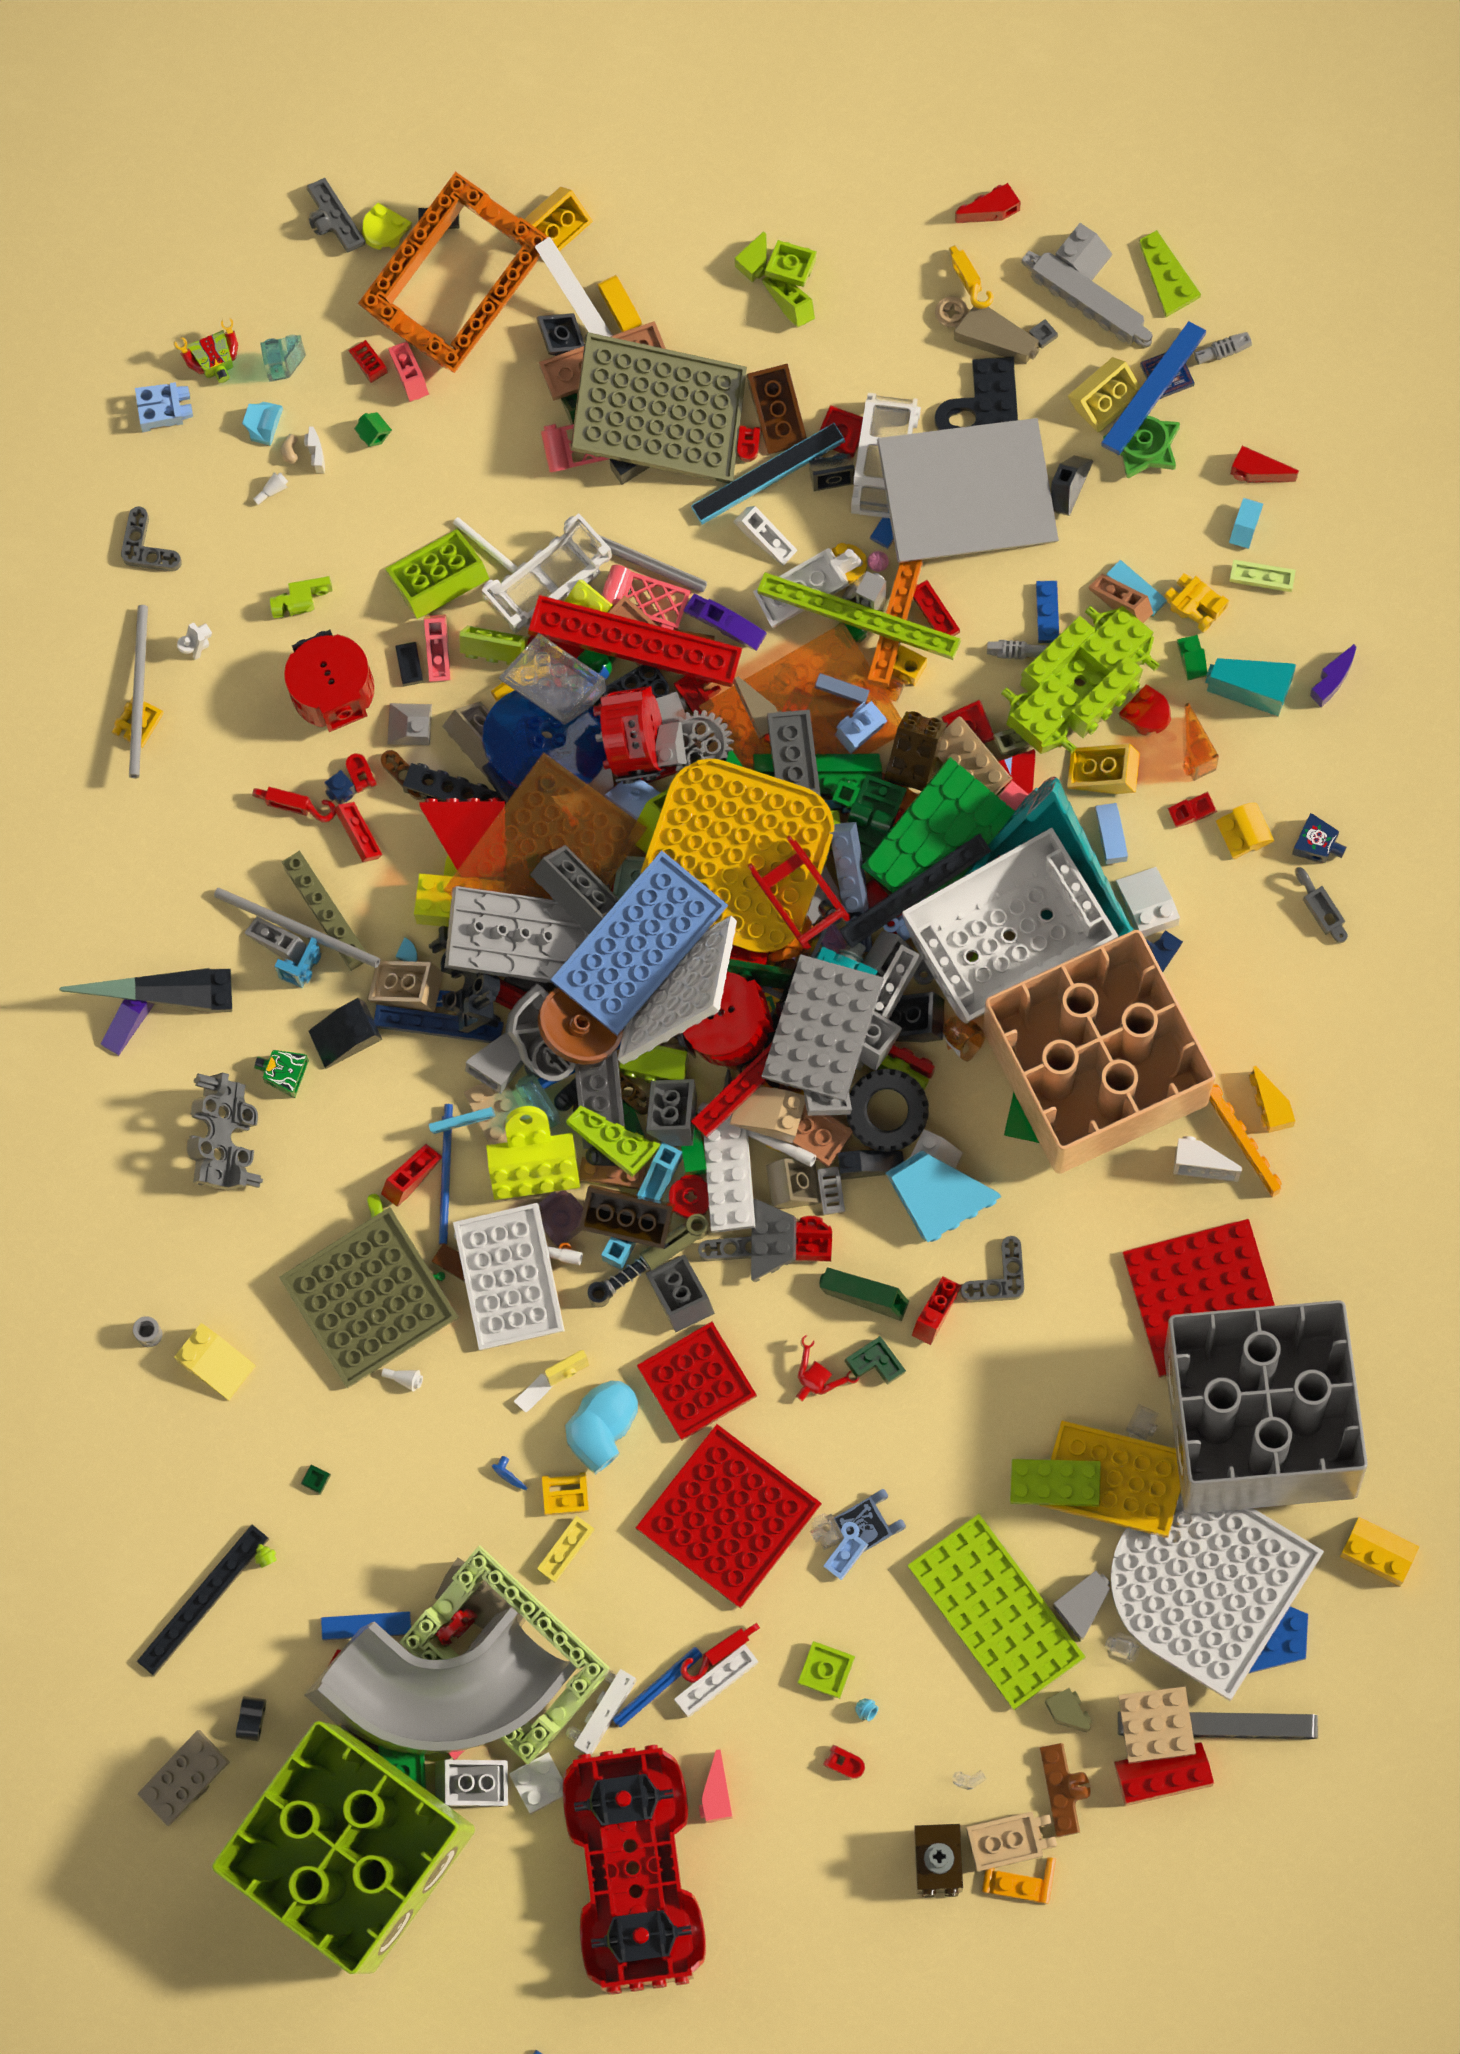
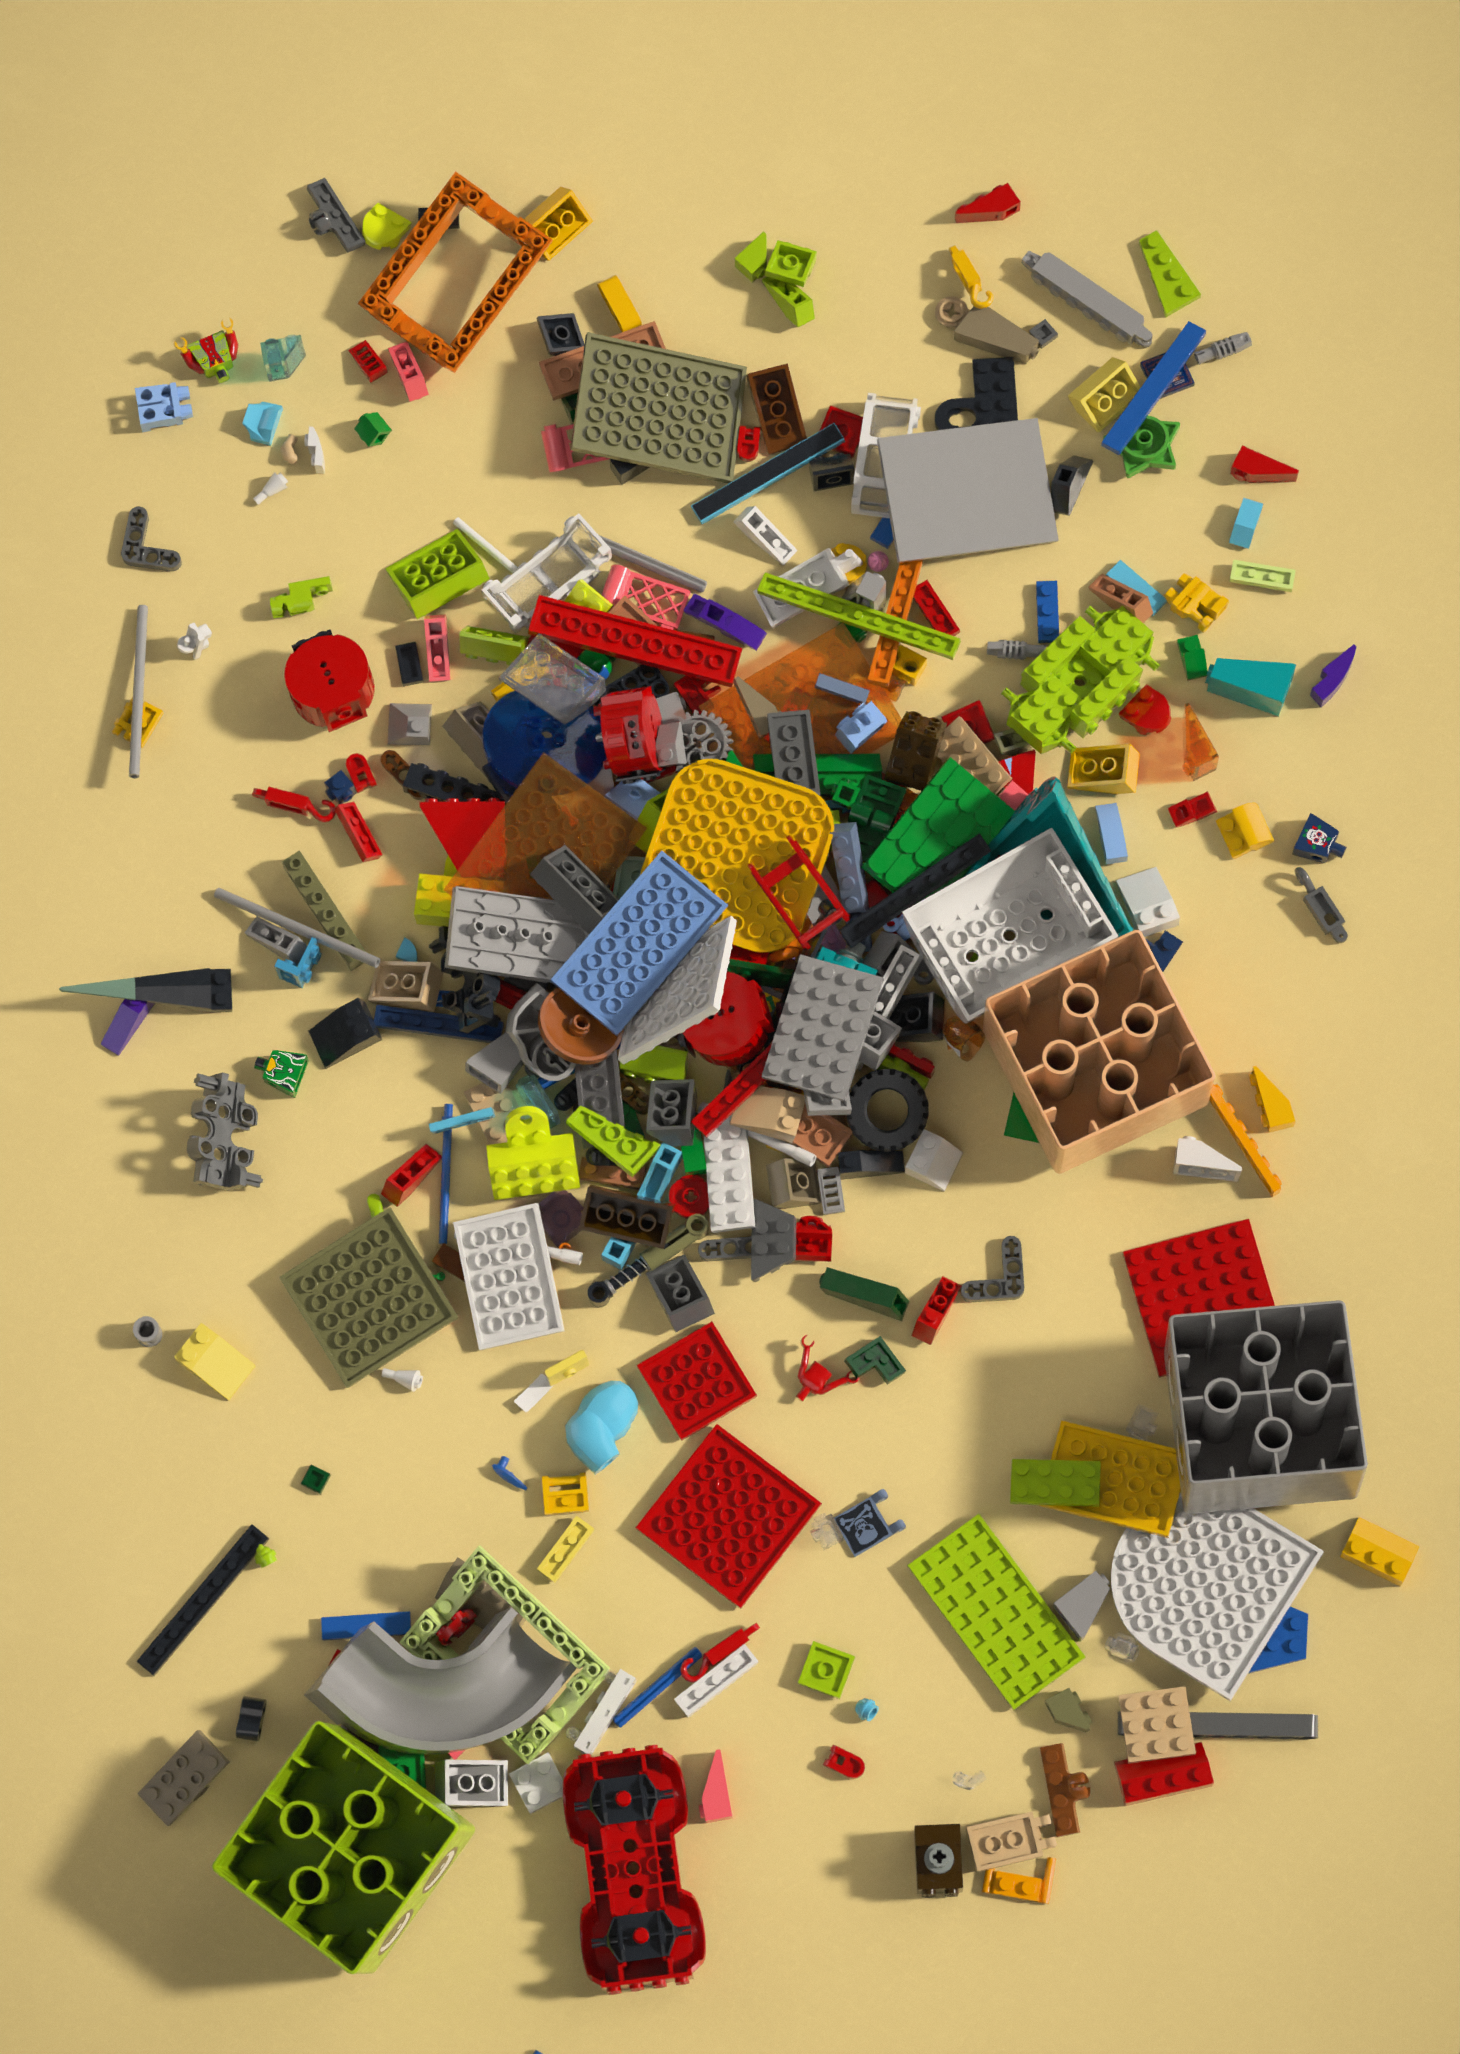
white sticker [535,237,613,337] -> none
light blue hinge [824,1522,869,1580] -> none
medium azure slope [886,1151,1001,1242] -> none
light grey slope [1056,223,1112,281] -> none

